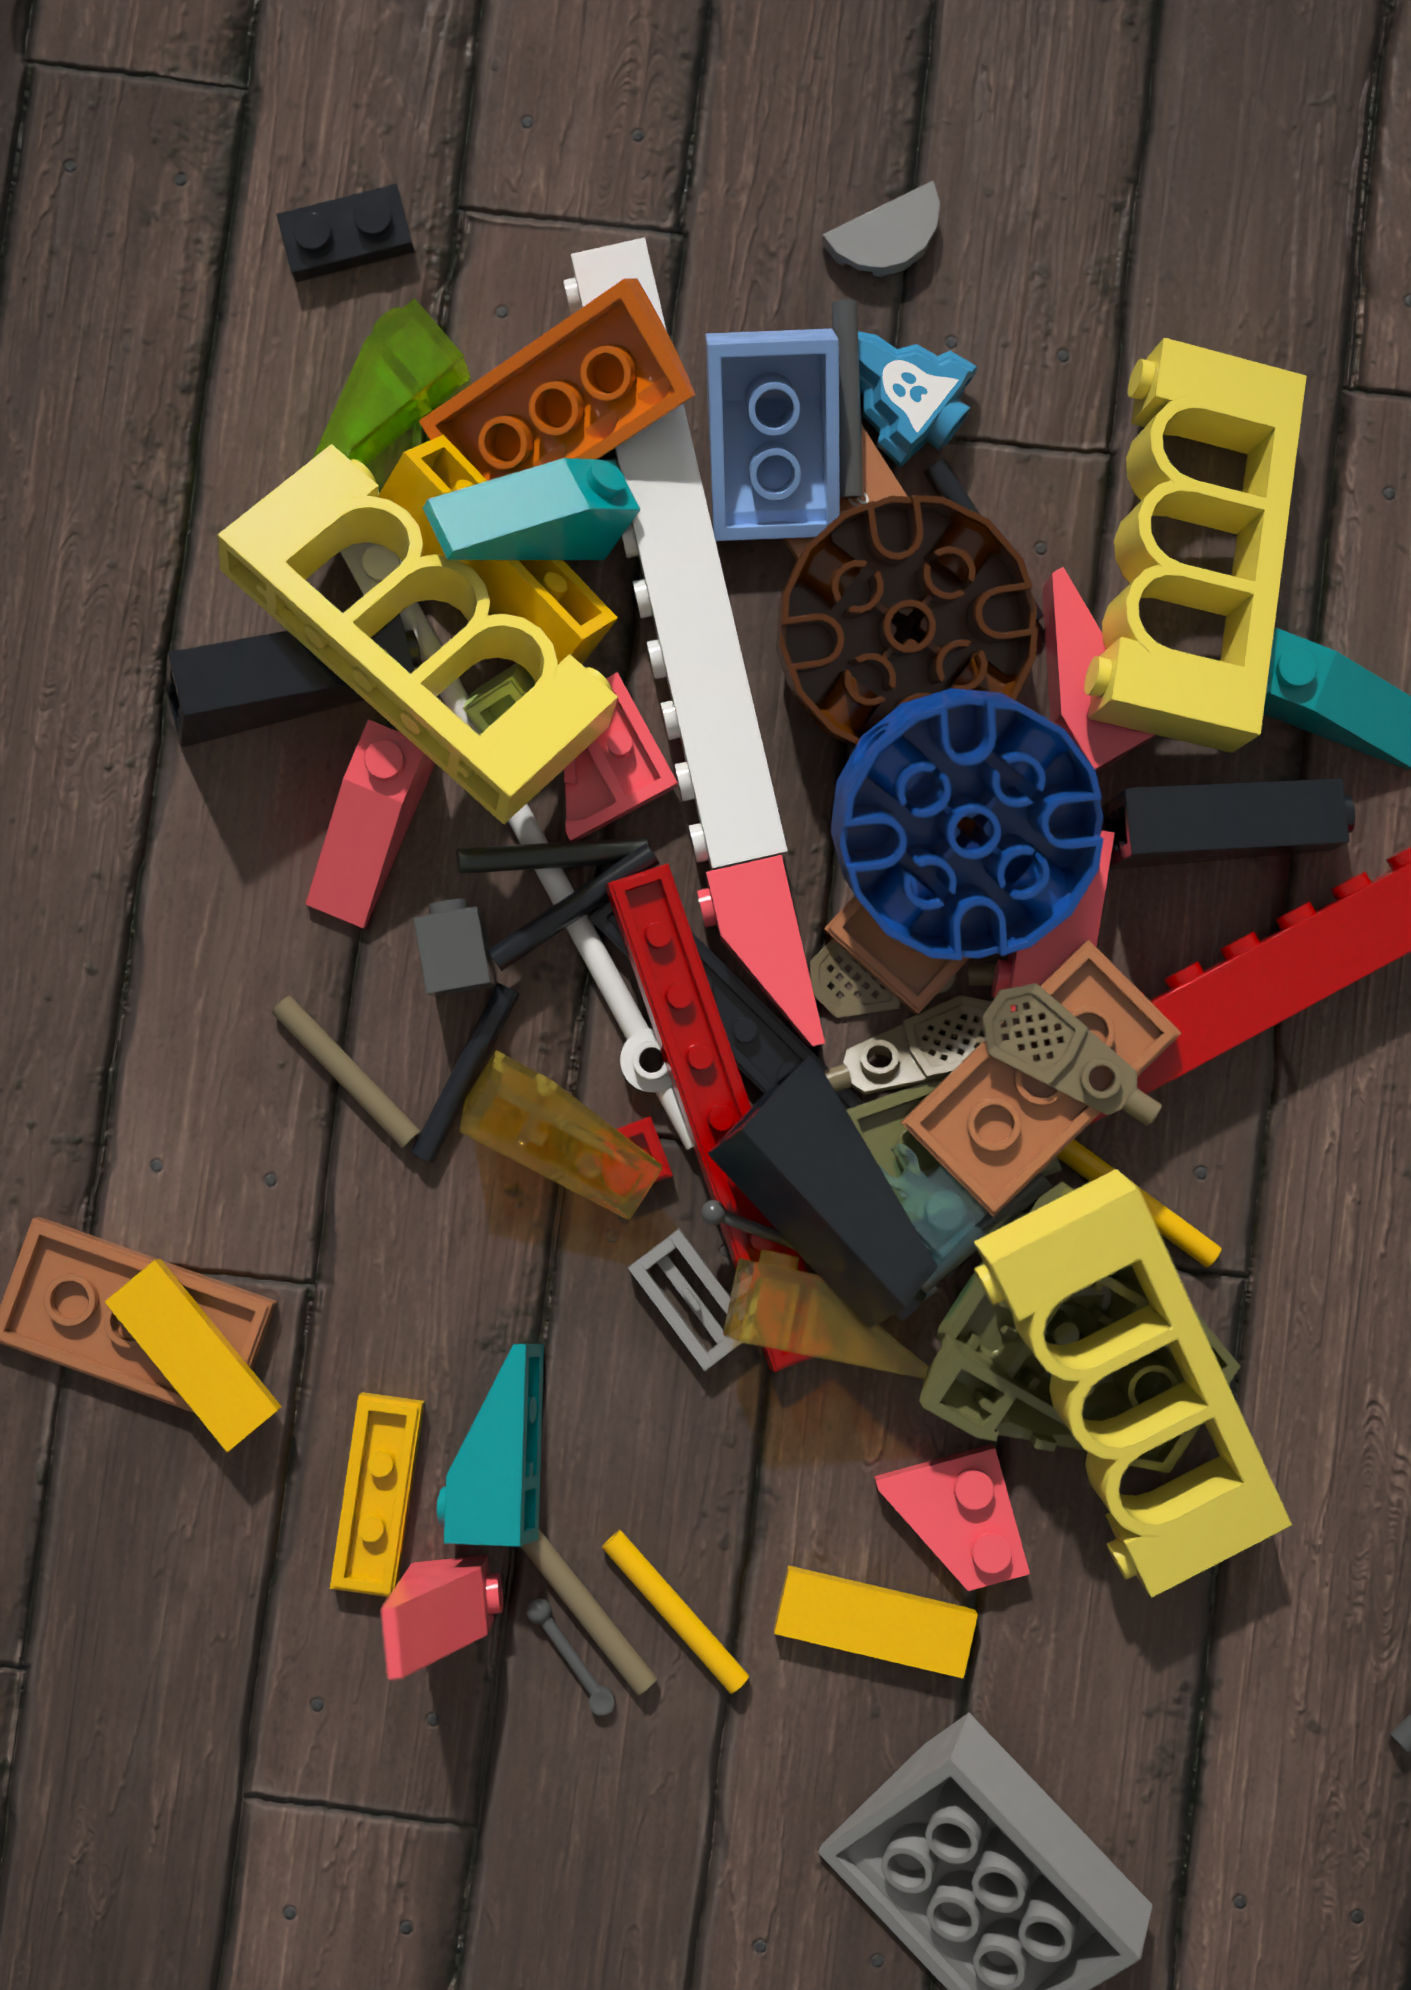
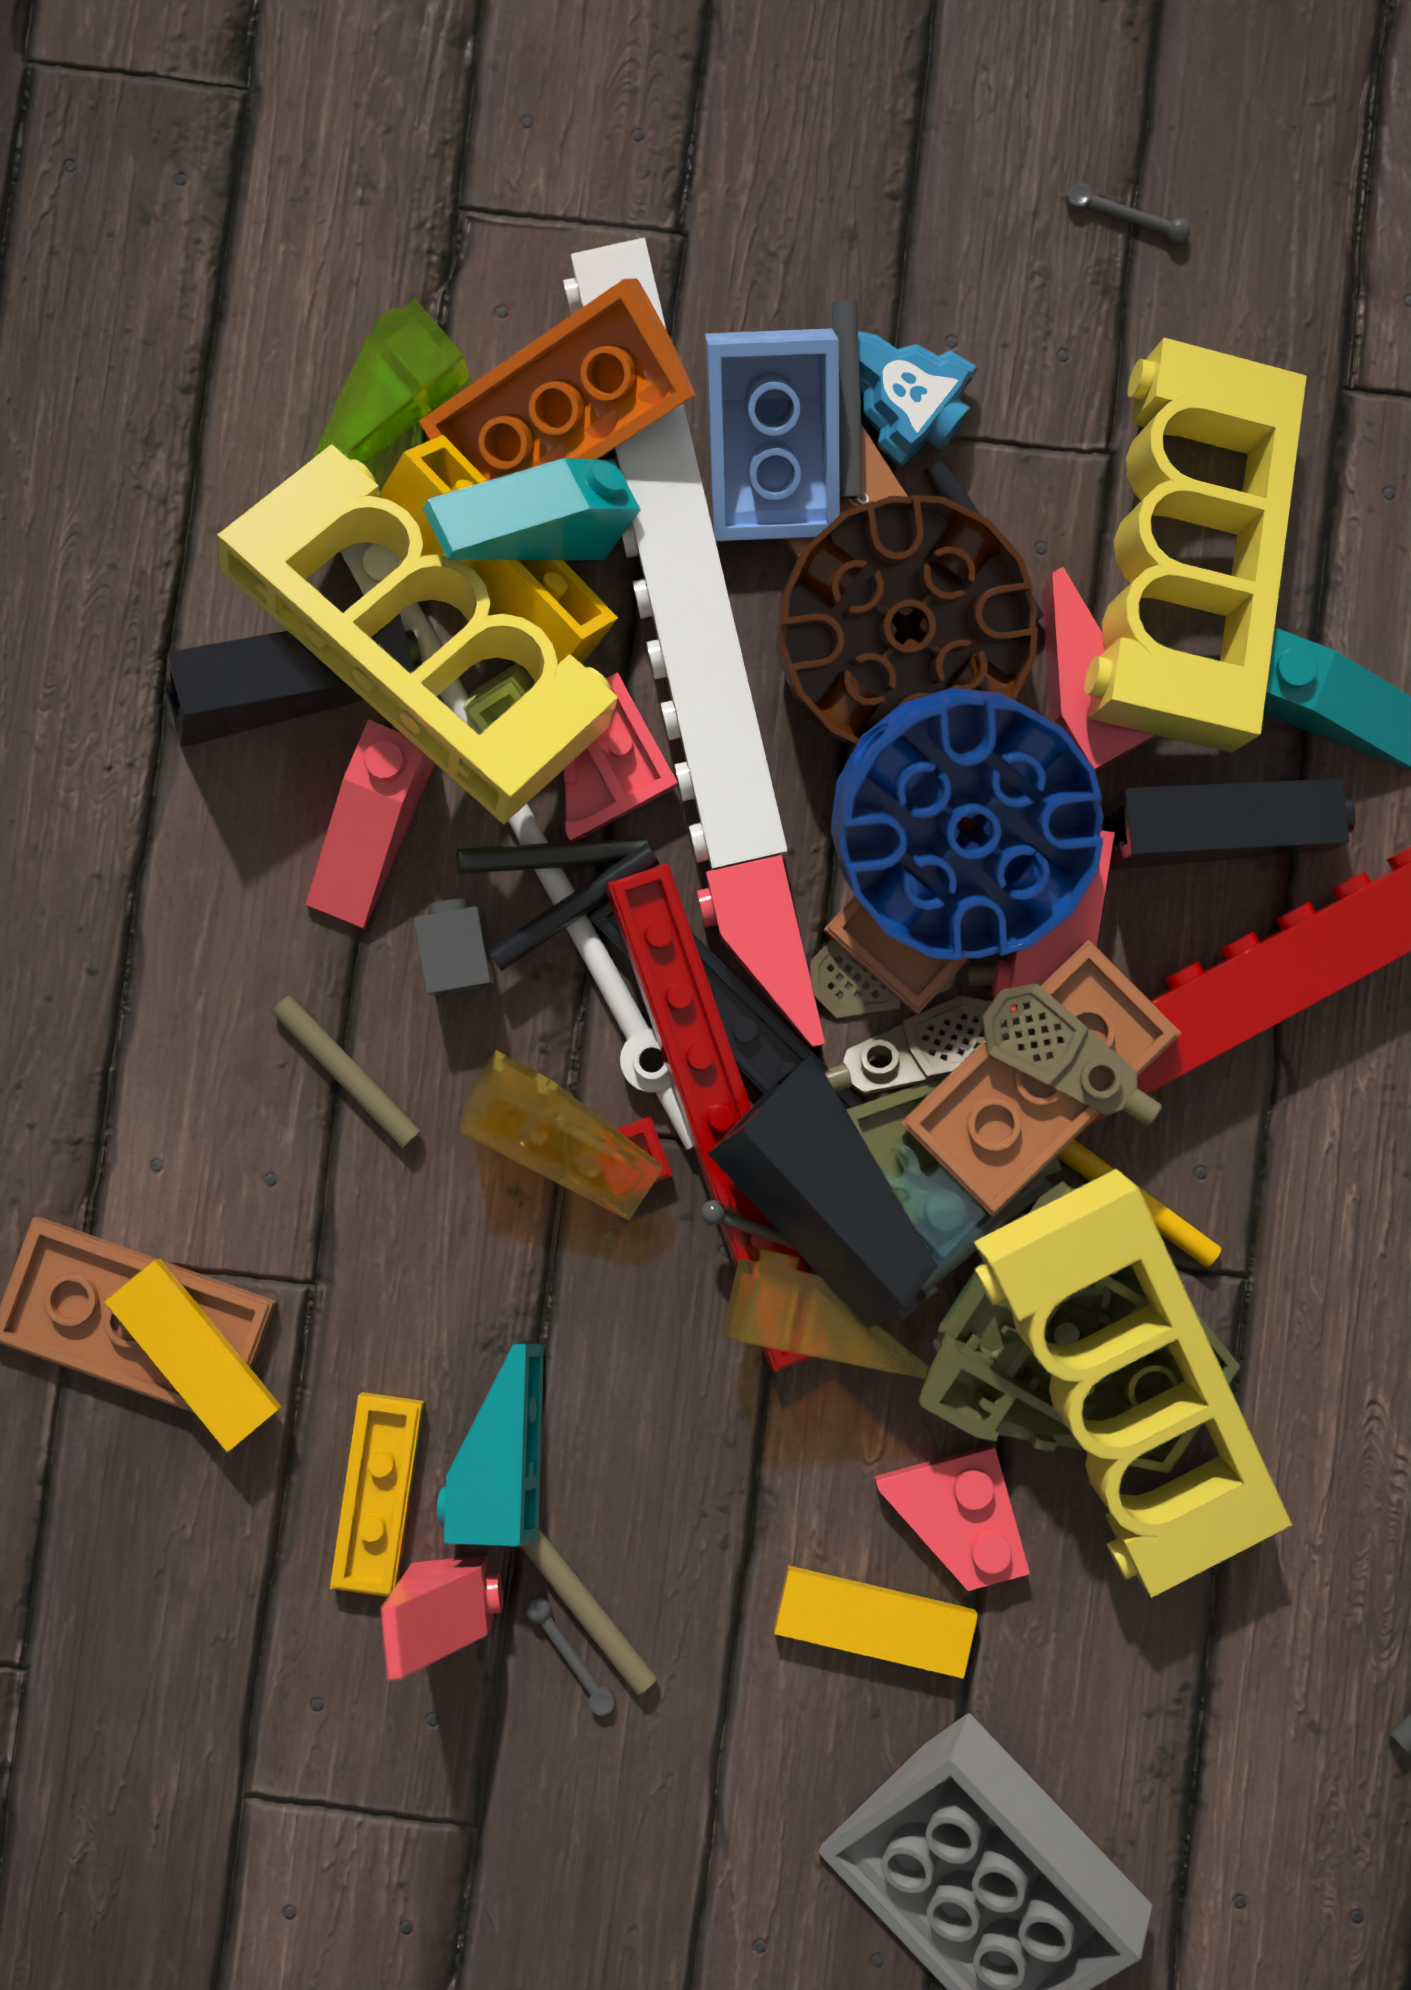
black plate [276,183,415,283] -> none
black piece [411,983,520,1163] -> none
yellow piece [601,1530,749,1694] -> none
light grey tile [628,1228,756,1371] -> none
light grey tile [821,180,940,277] -> none
none -> dark grey hinge [1066,182,1191,244]

